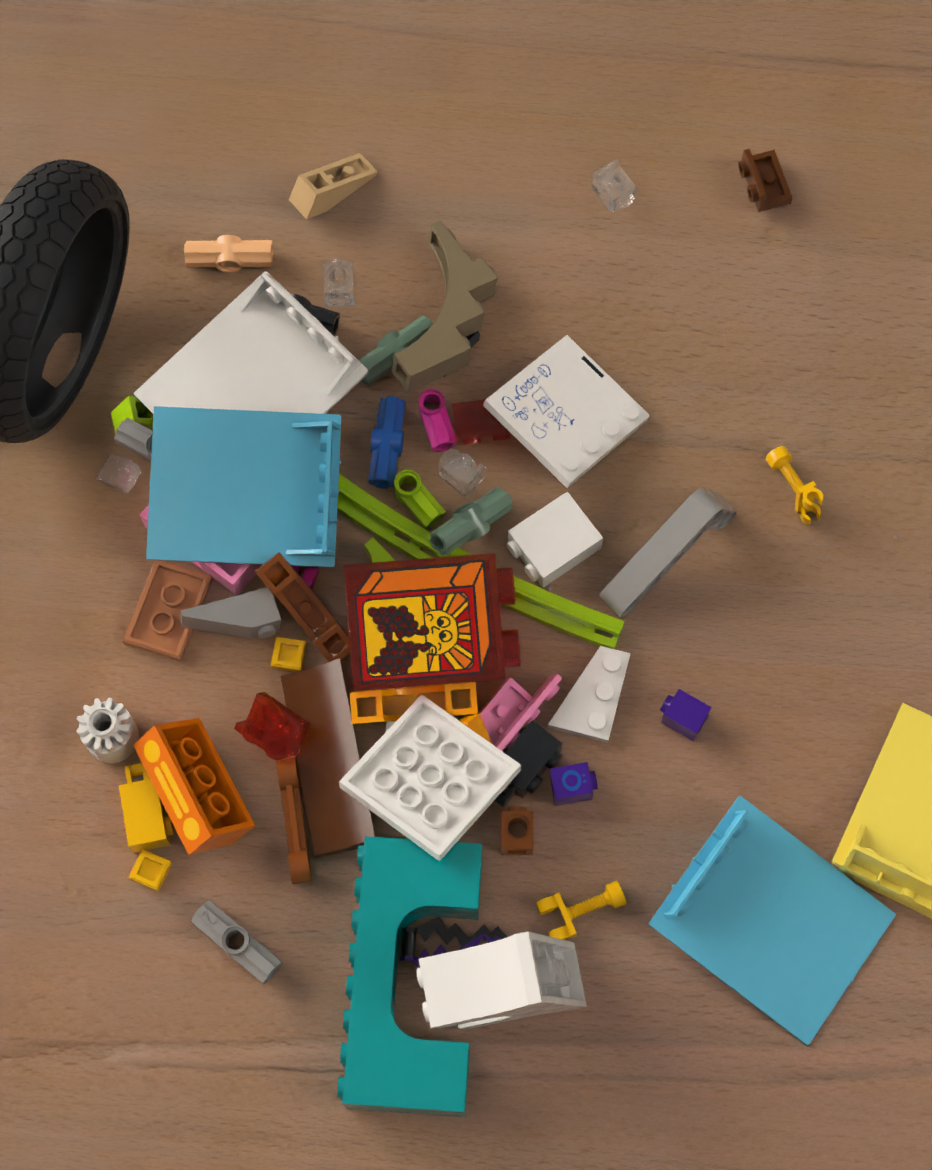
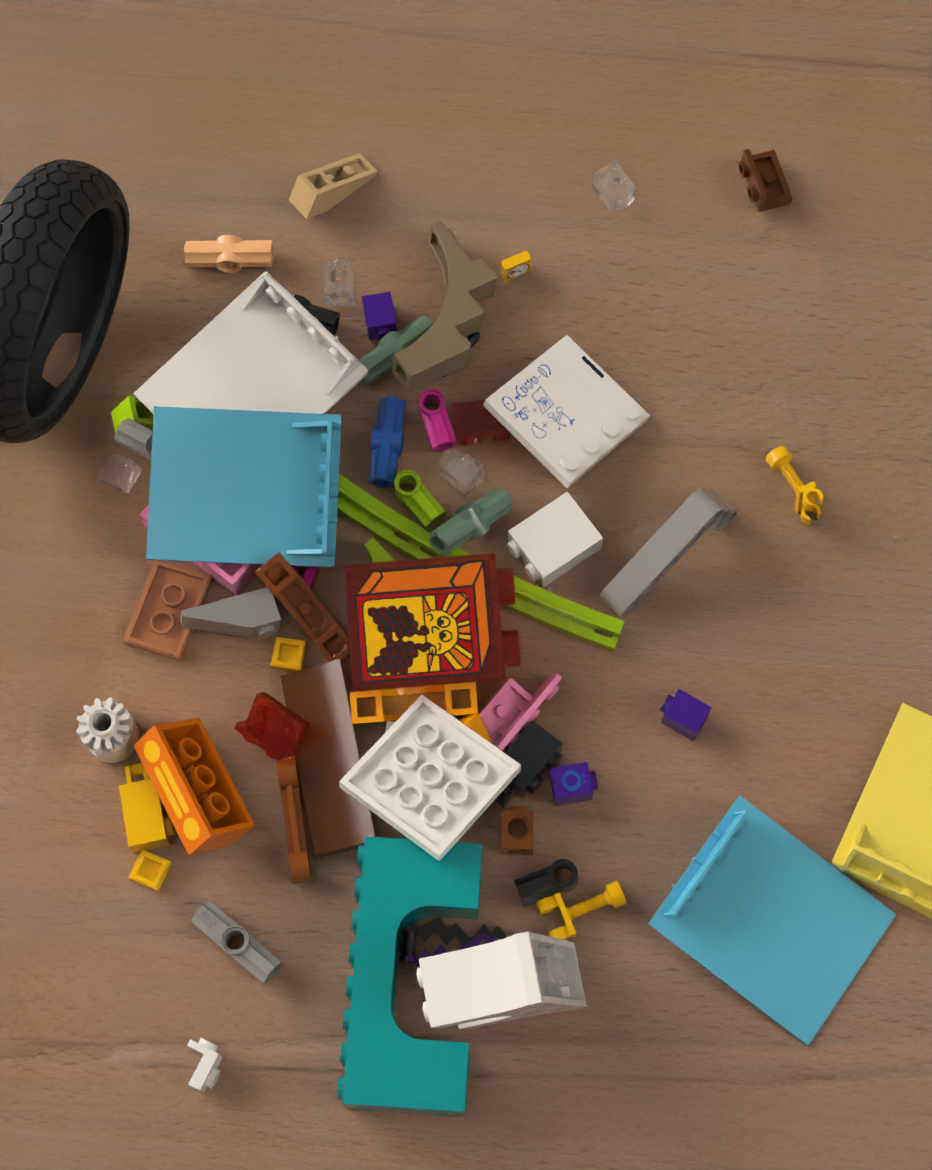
white wing [548,646,631,743] -> none
none -> white bracket [187,1038,223,1093]
none -> dark purple brick [362,292,397,341]
none -> yellow tile [501,251,532,283]
none -> black piece [514,859,579,907]

